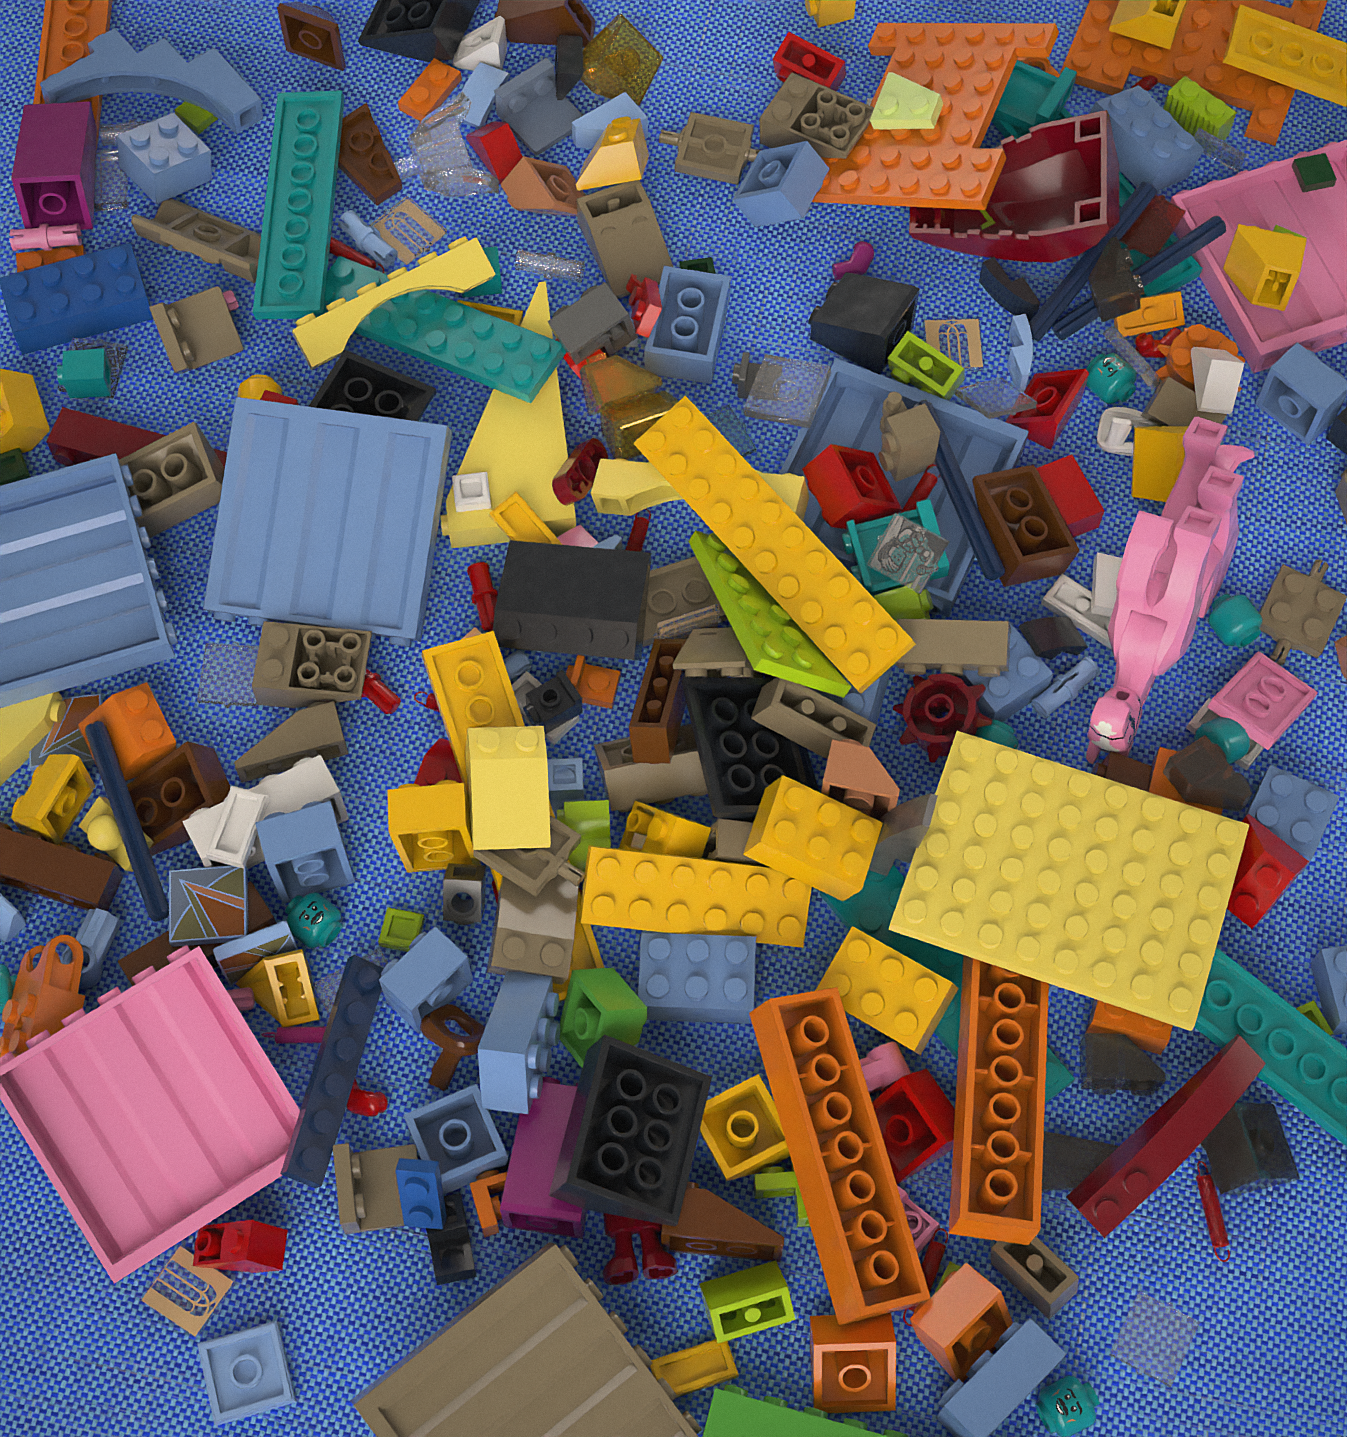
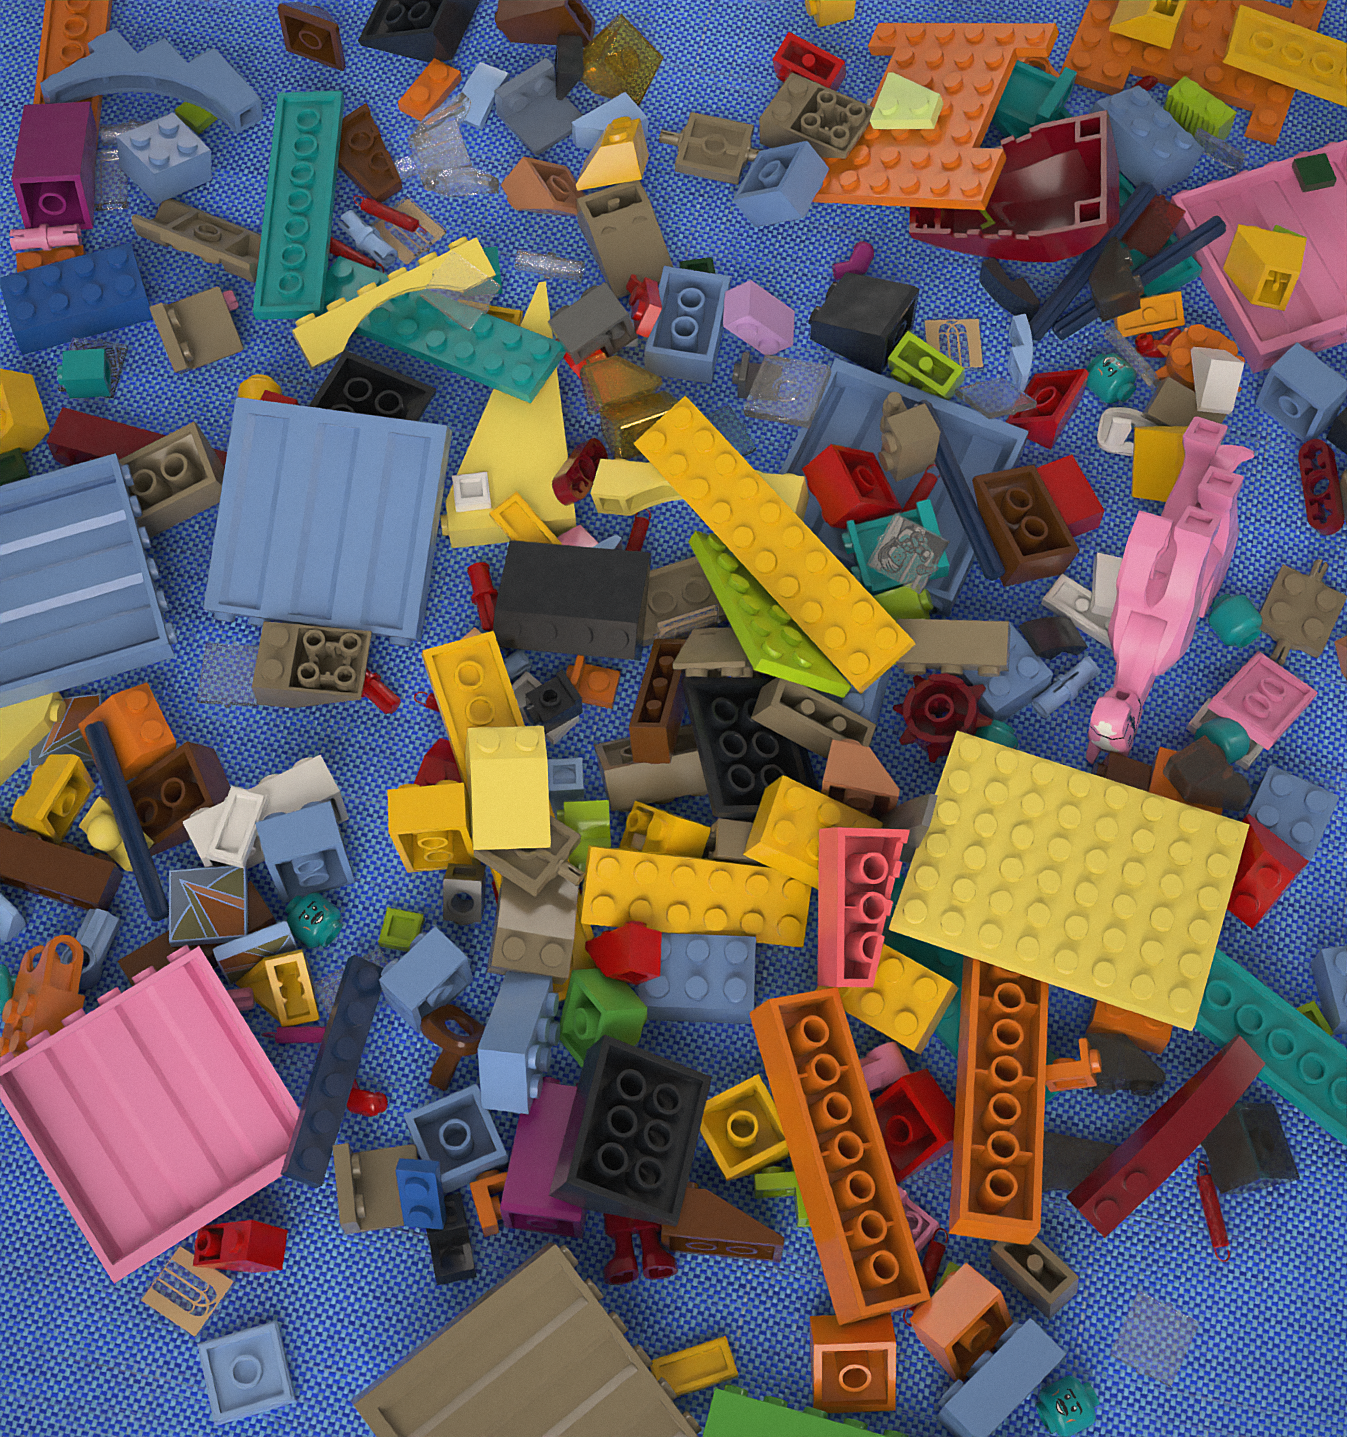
dark tan slope [234,701,348,783] -> none
white slope [452,16,507,71] -> none
red slope [466,121,523,184] -> none
lime brick [699,1260,795,1343] -> none
none -> red piece [353,195,427,233]
none -> clear piece [420,250,501,331]
none -> red slope [585,921,662,985]
none -> lavender brick [723,280,795,356]
none -> coral wedge [817,827,910,987]
none -> orange bracket [1045,1038,1102,1092]
none -> dark red beam [1298,439,1345,535]

